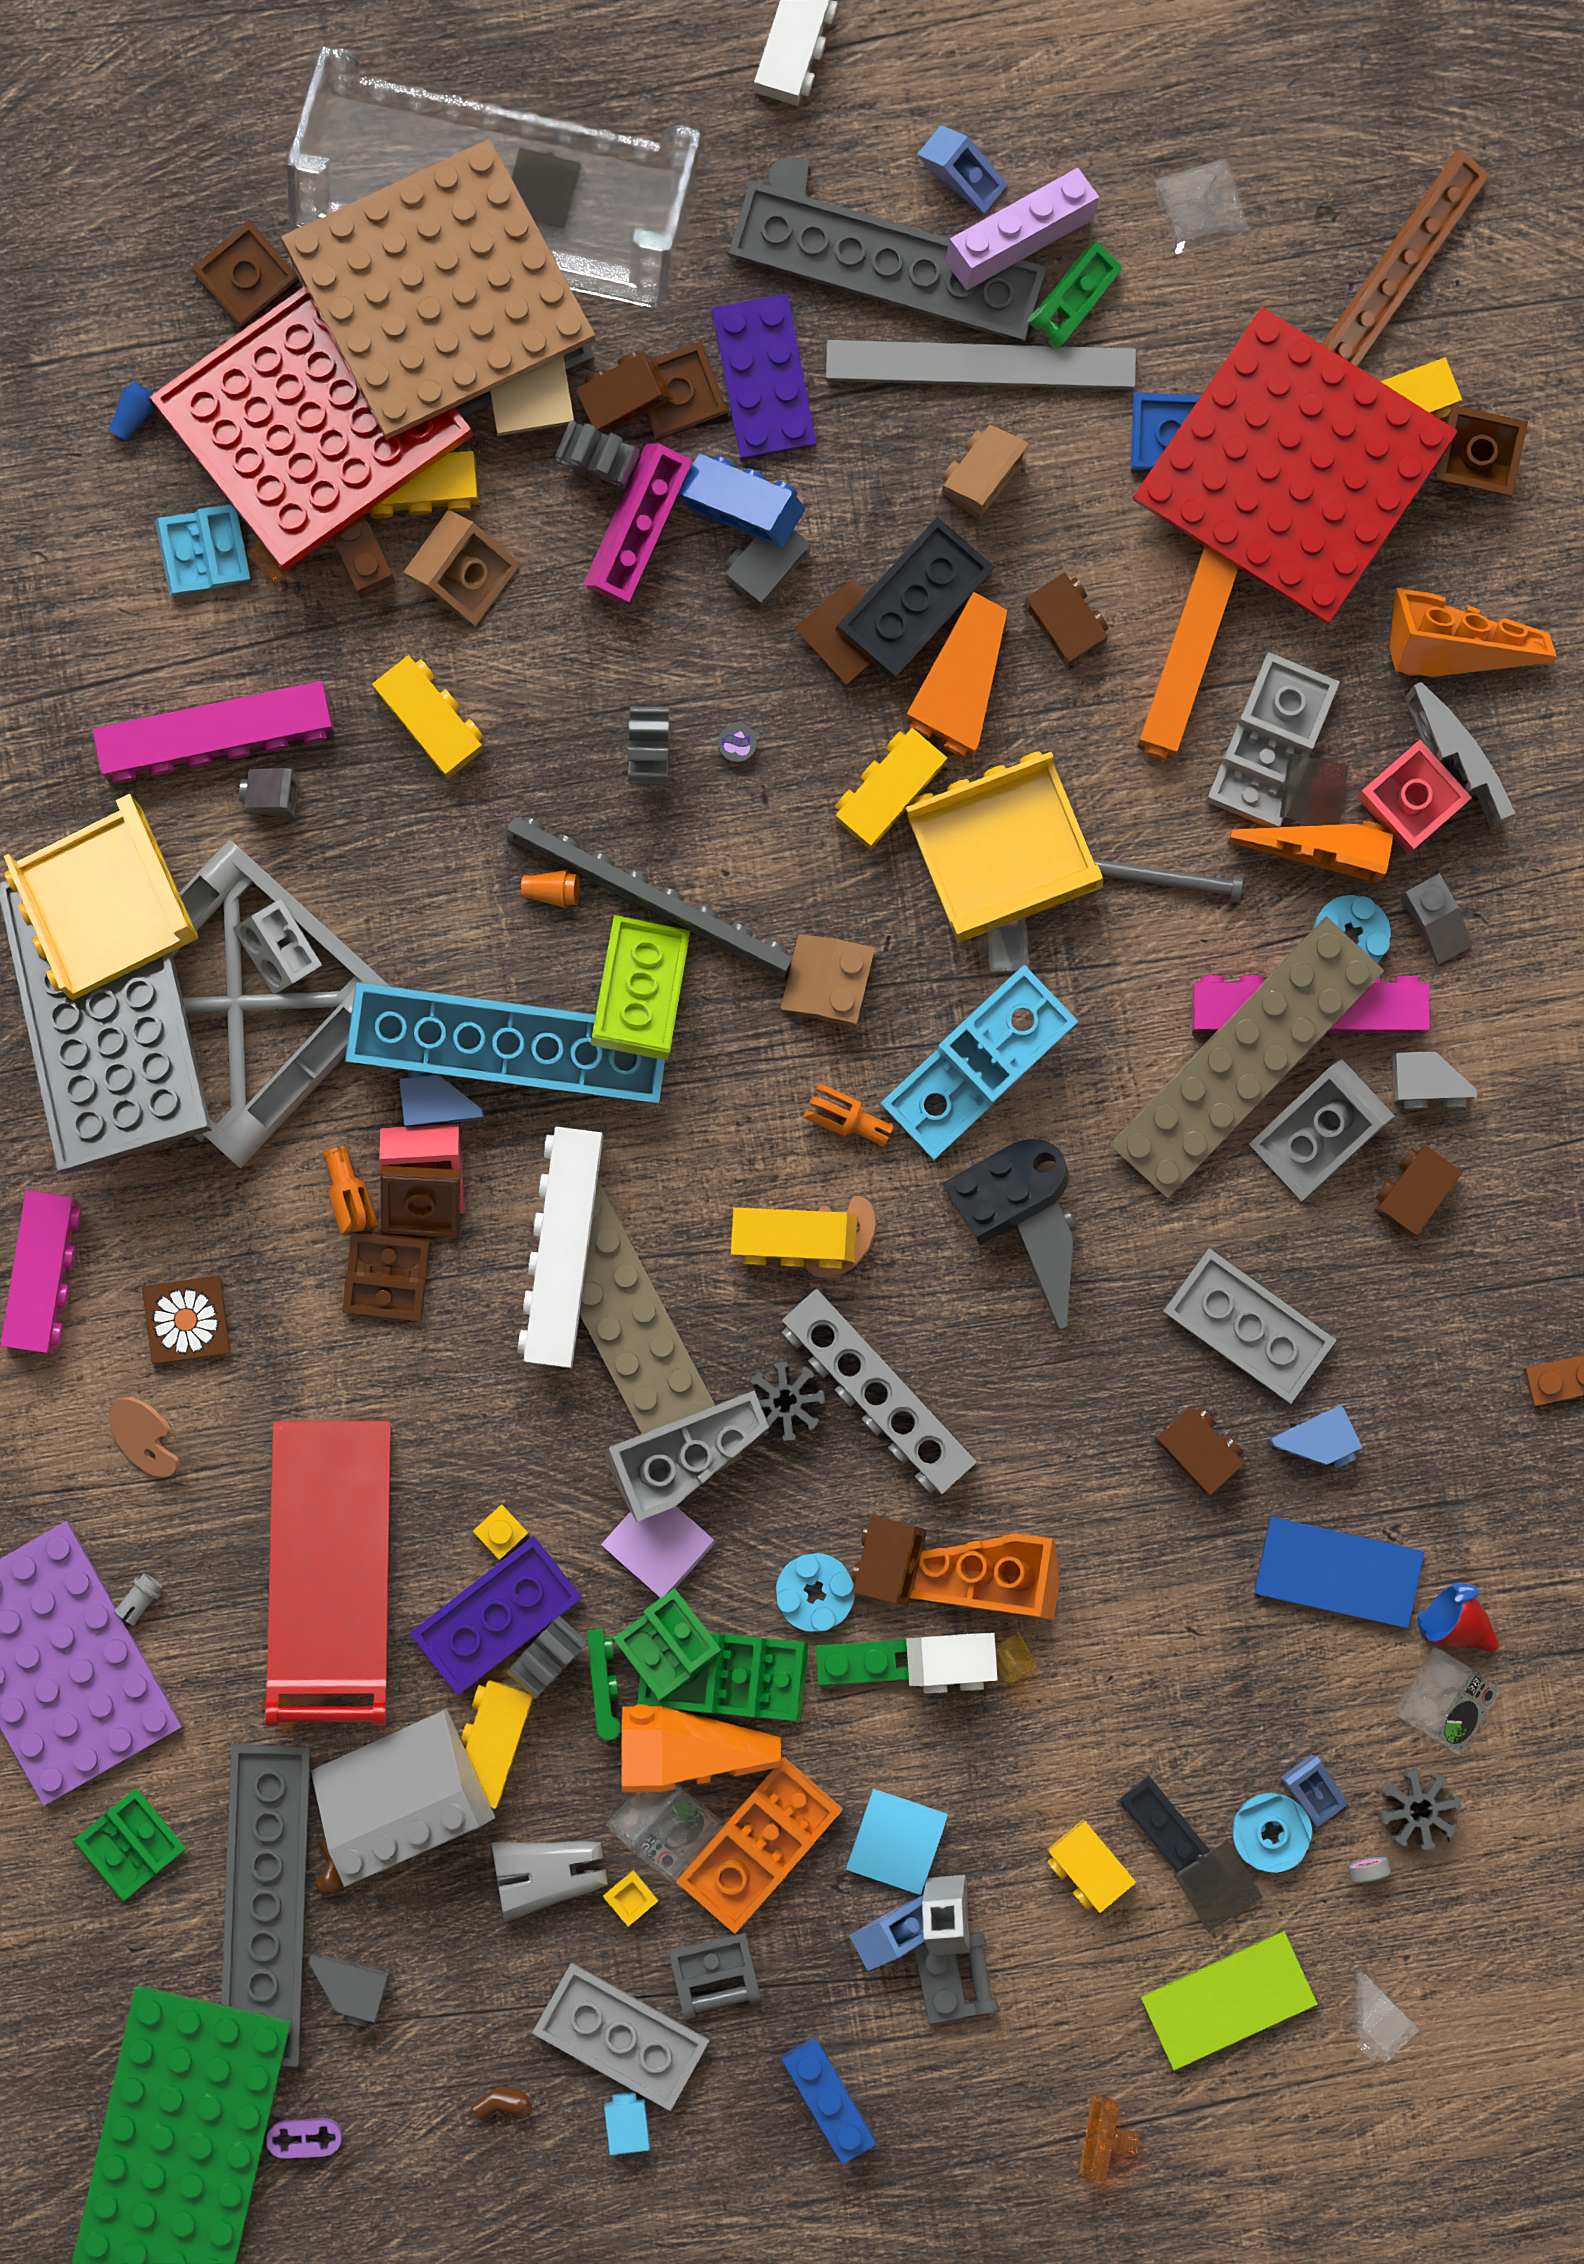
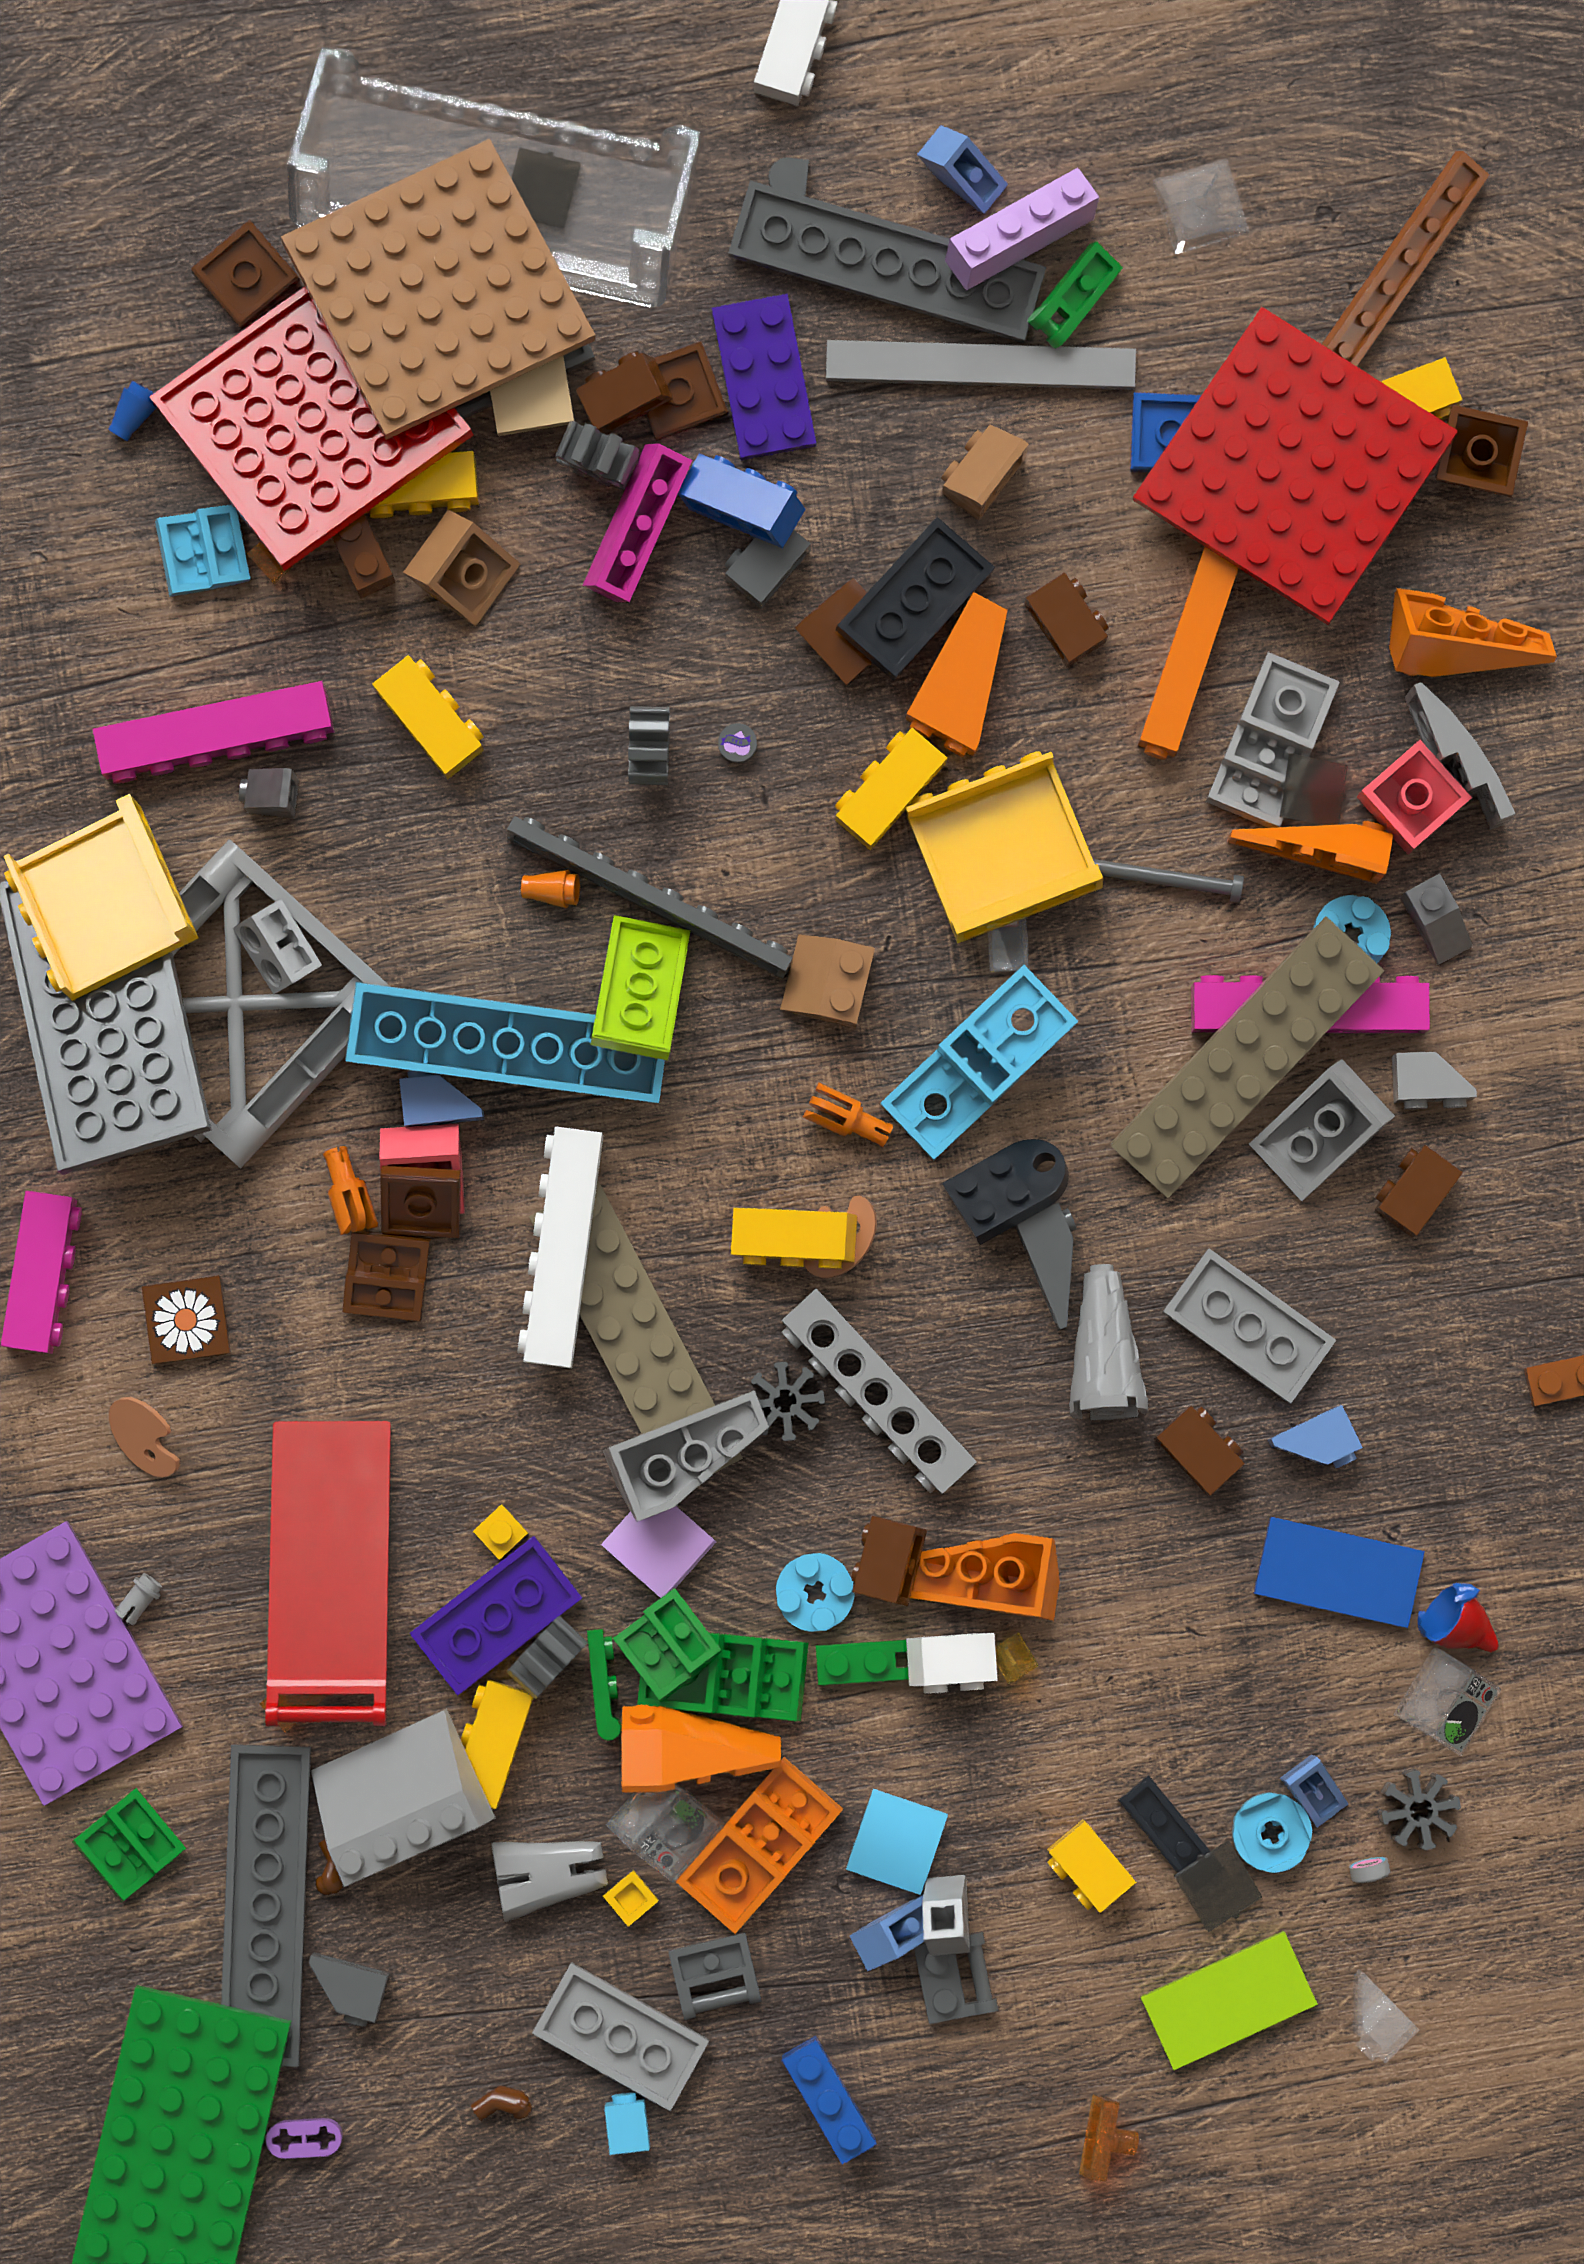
none -> light grey cone [1069,1264,1148,1420]

